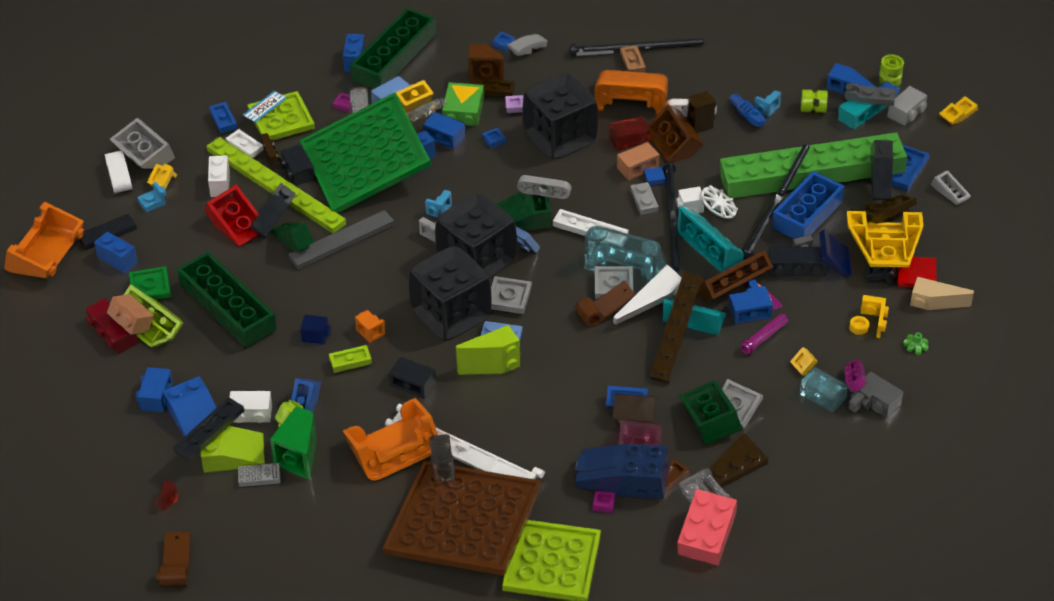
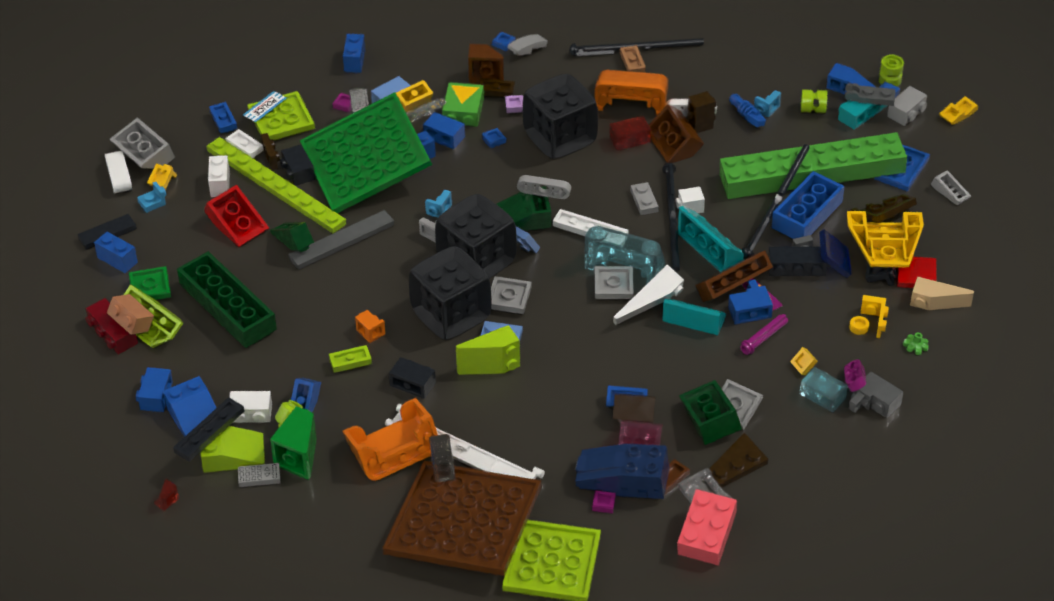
orange windscreen [4,201,85,279] -> none
reddish brown door [156,532,191,587] -> none
black slope [250,183,296,238] -> none
clear blue brick [300,315,331,344] -> none
dark green brick [350,7,437,89] -> none
reddish brown door [575,280,636,327] -> none
nougat brick [617,142,659,181] -> none
blue tile [644,167,666,186] -> none
dark brown plate [650,272,703,384] -> none
white wheel [701,185,738,219] -> none
black slope [870,140,893,200] -> none

